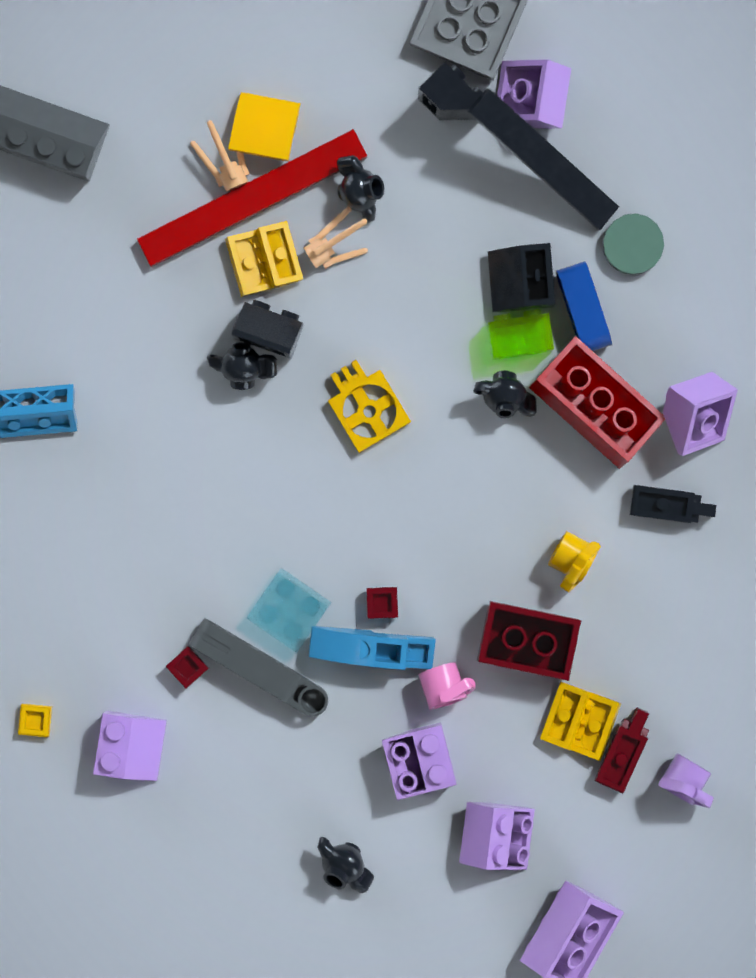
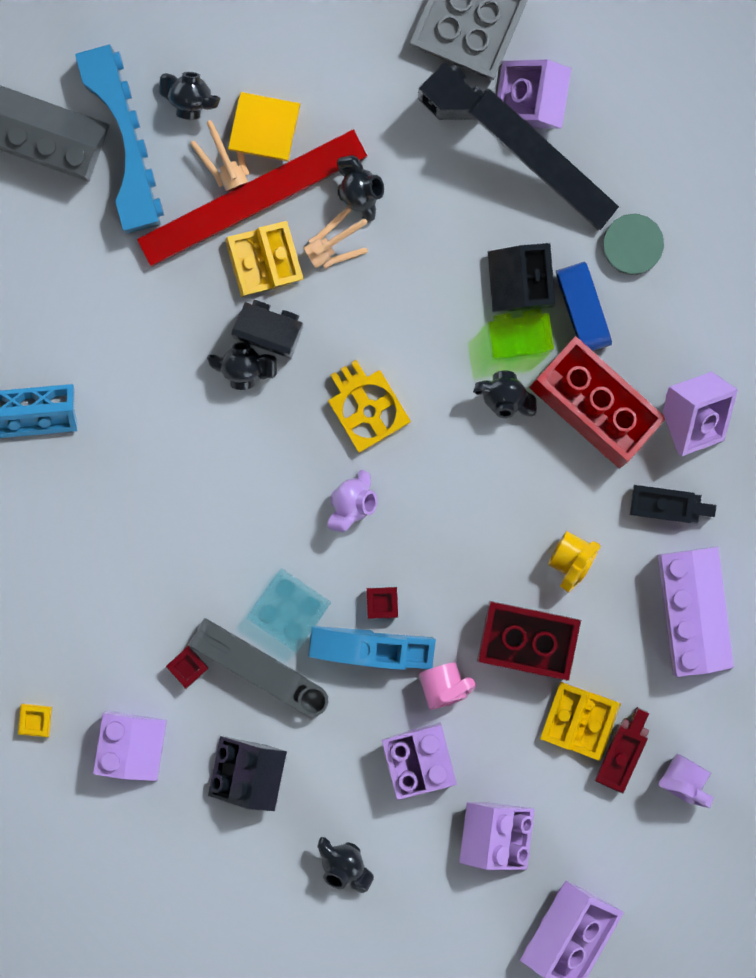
none -> dark azure arch [75,44,164,234]
none -> black piece [159,72,221,120]
none -> black slope [208,736,287,811]
none -> lavender piece [327,470,377,532]
none -> lavender slope [657,547,734,677]

